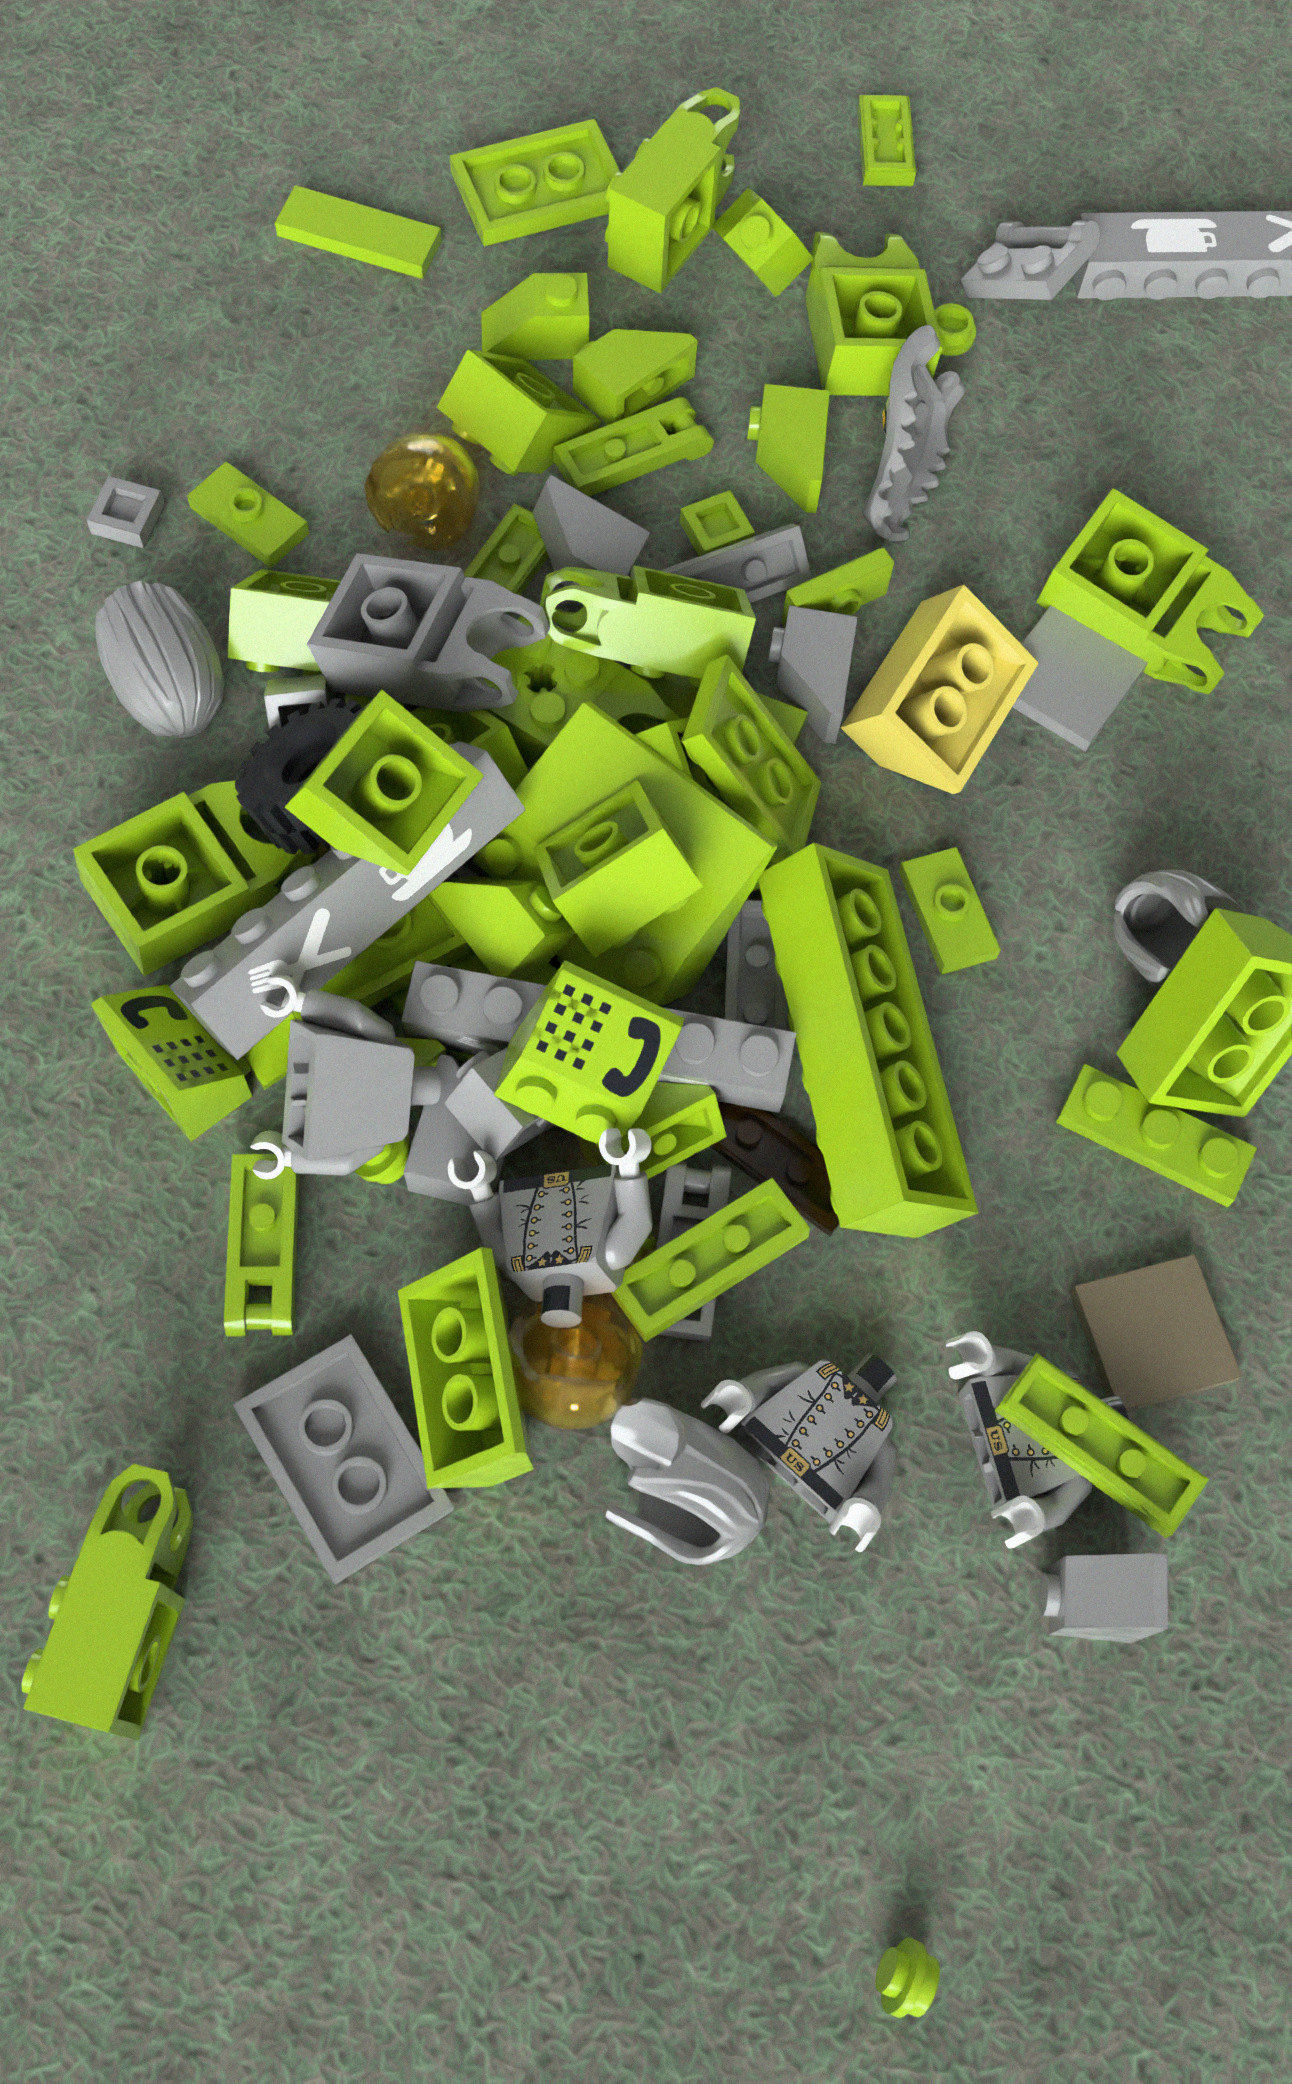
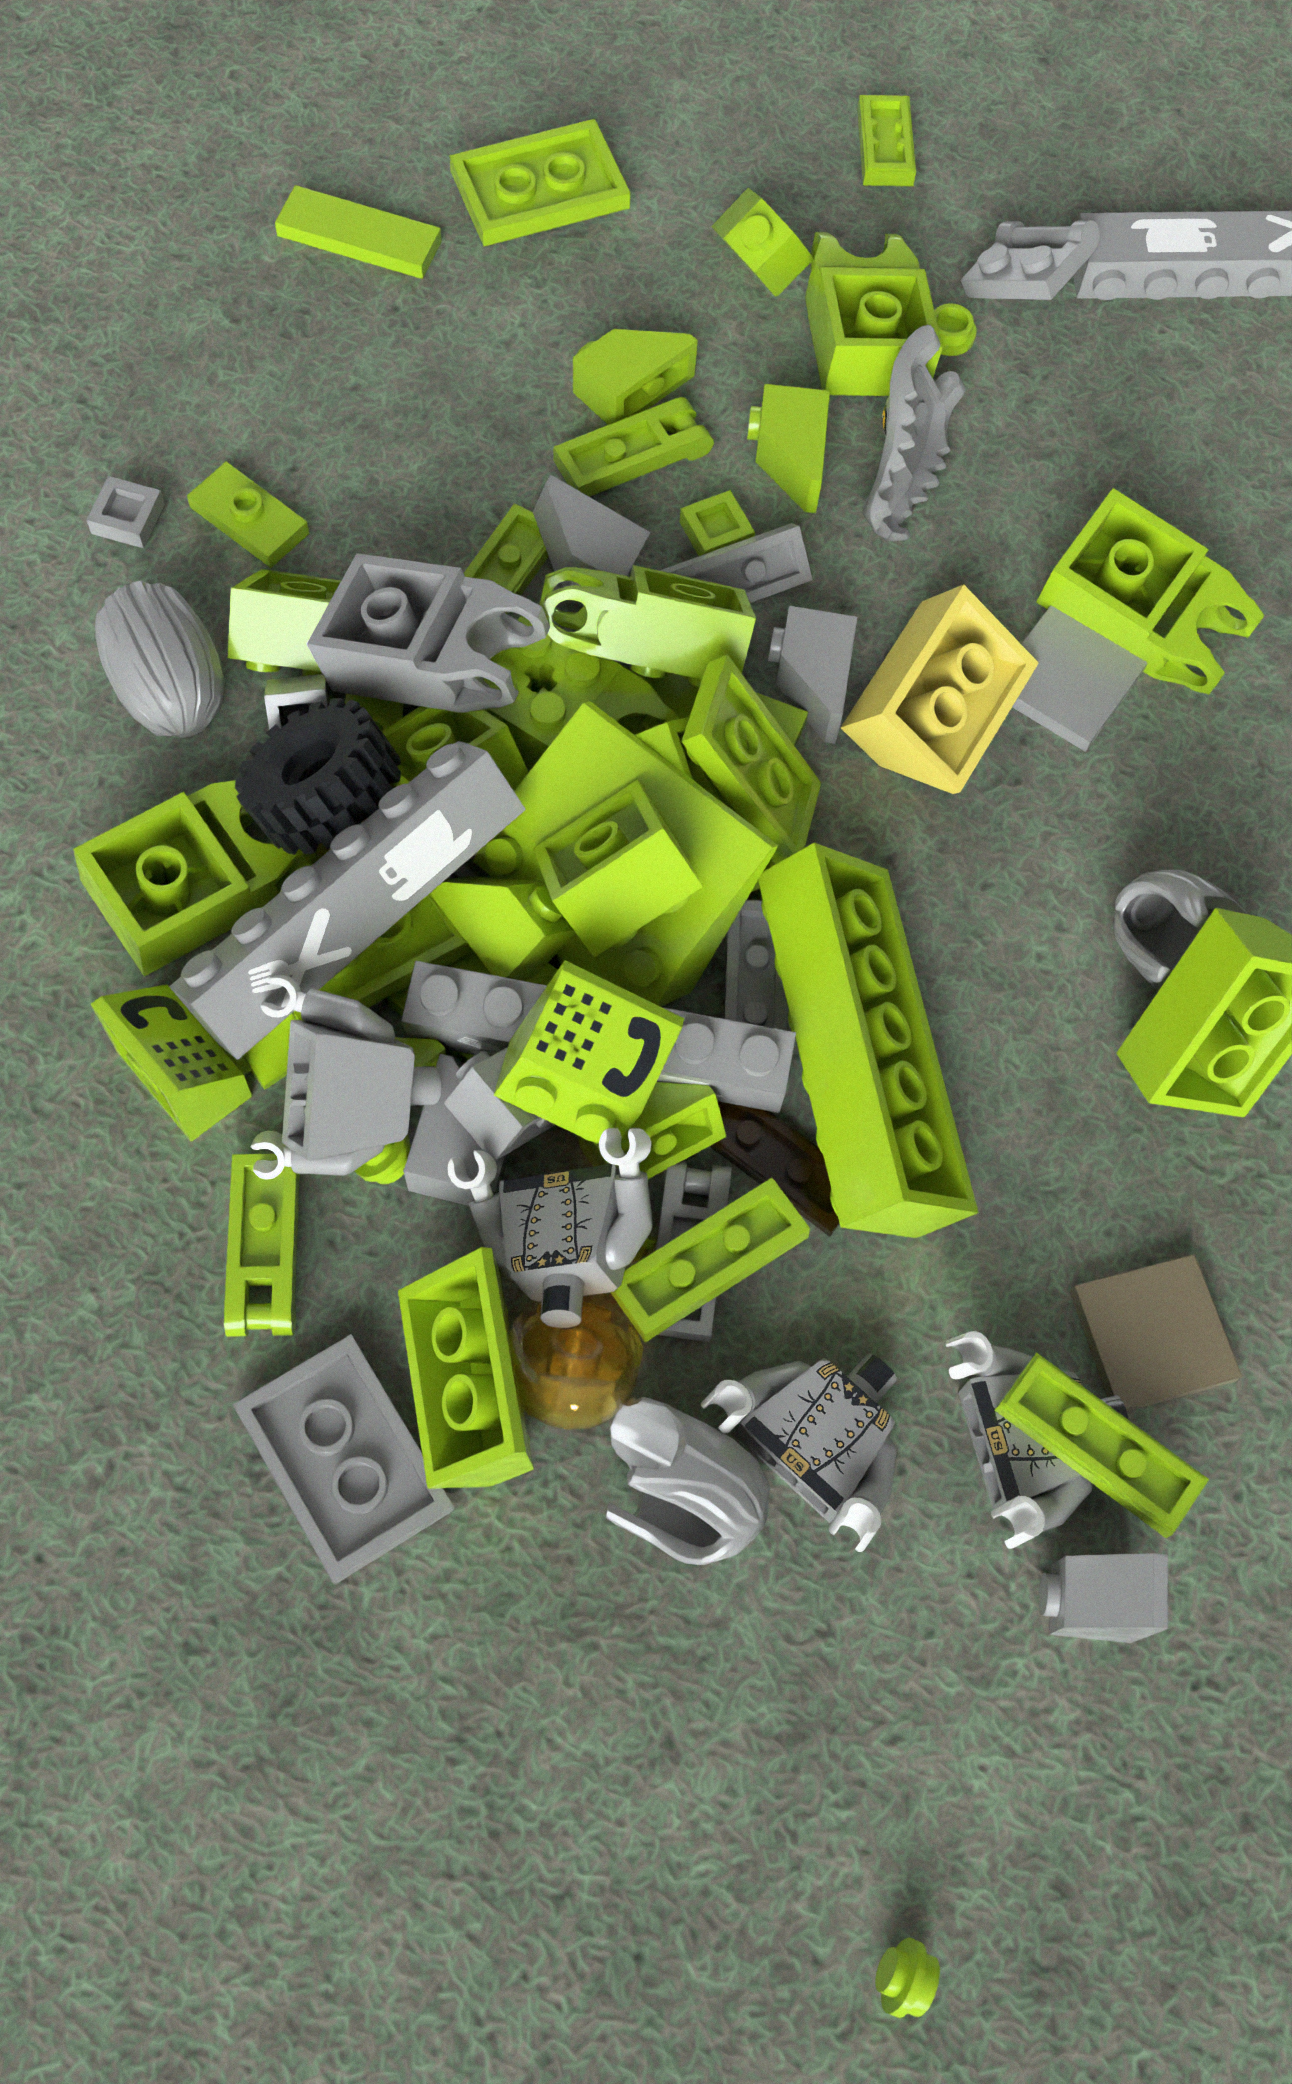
lime brick [22,1463,194,1741] -> none
lime slope [285,689,484,876] -> none
clear yellow cylinder [364,431,482,550] -> none
lime slope [436,349,601,476] -> none
lime slope [481,273,589,360] -> none
lime brick [605,87,740,294] -> none
lime plate [781,548,894,628] -> none
lime plate [898,847,1001,975] -> none
lime plate [1055,1064,1257,1207] -> none

